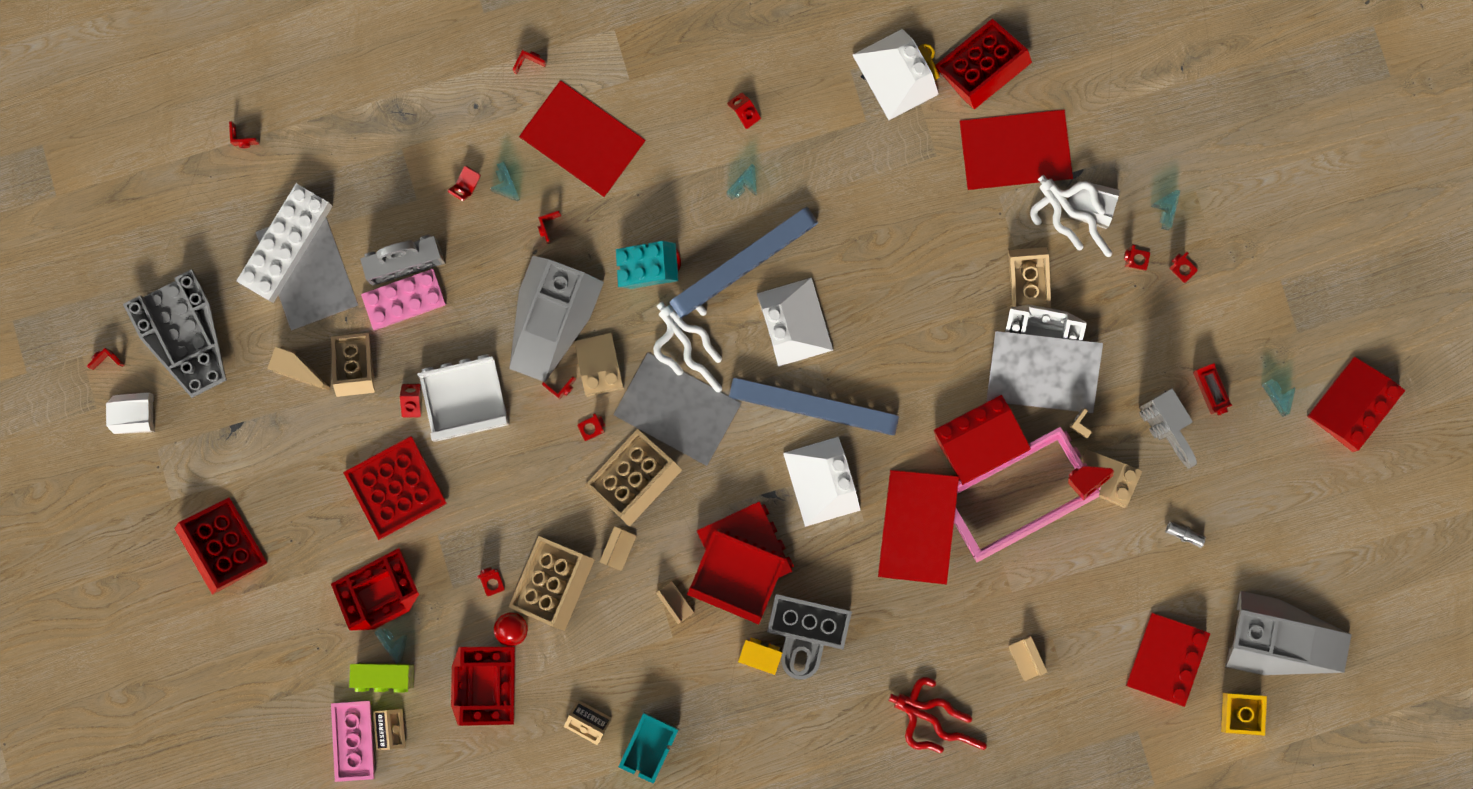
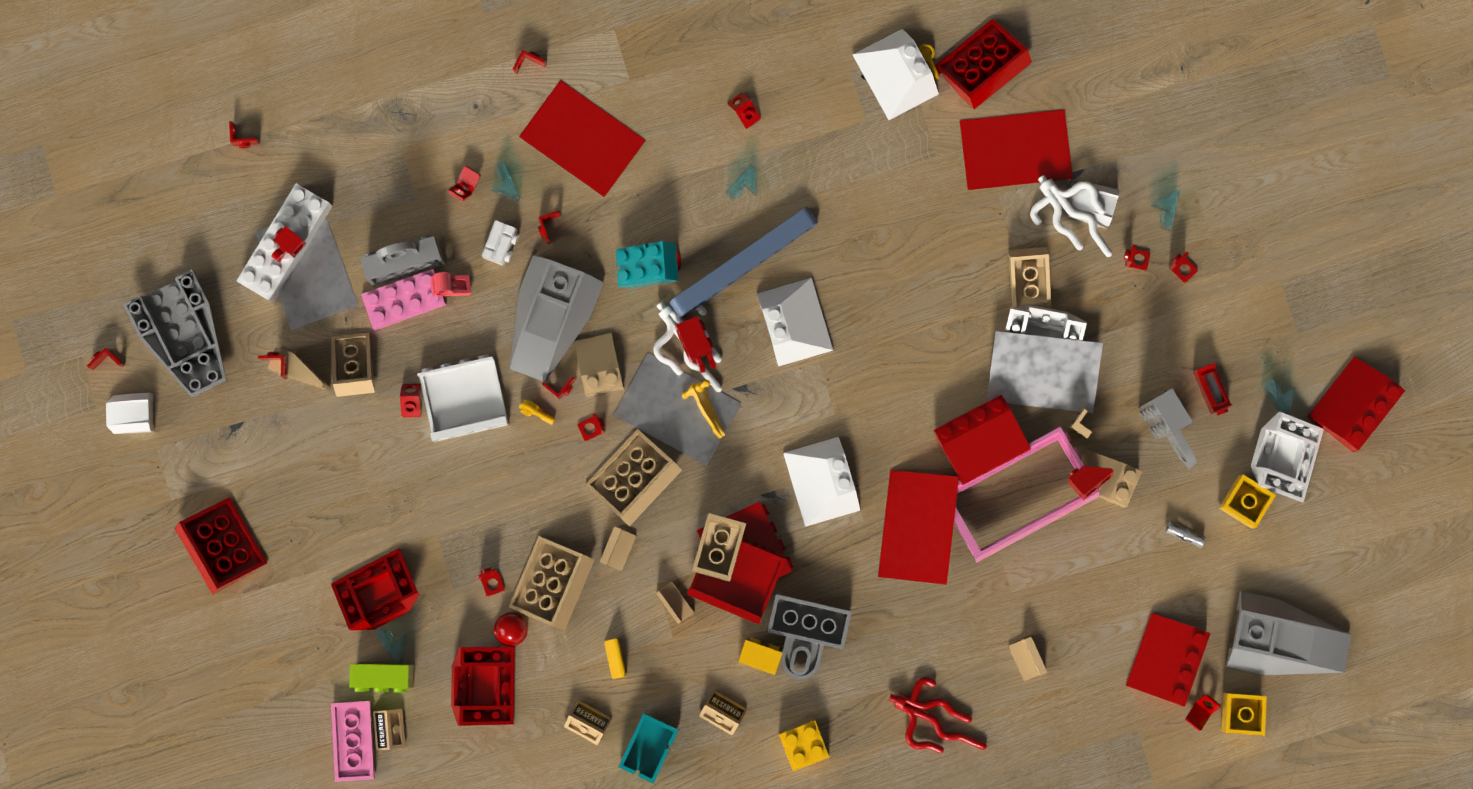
red plate [343,436,447,540] -> none
sand blue beam [729,378,899,435] -> none
none -> red bracket [258,352,288,379]
none -> red brick [271,226,307,262]
none -> coral plate [430,272,471,296]
none -> white brick [481,221,519,266]
none -> yellow plate [519,400,555,425]
none -> yellow slope [604,638,627,679]
none -> red hinge [675,316,716,373]
none -> yellow piece [682,380,726,439]
none -> tan slope [692,513,746,582]
none -> tan panel [699,690,747,735]
none -> yellow brick [779,719,829,771]
none -> red bracket [1185,694,1221,731]
none -> yellow brick [1219,474,1276,529]
none -> white slope [1251,412,1324,502]

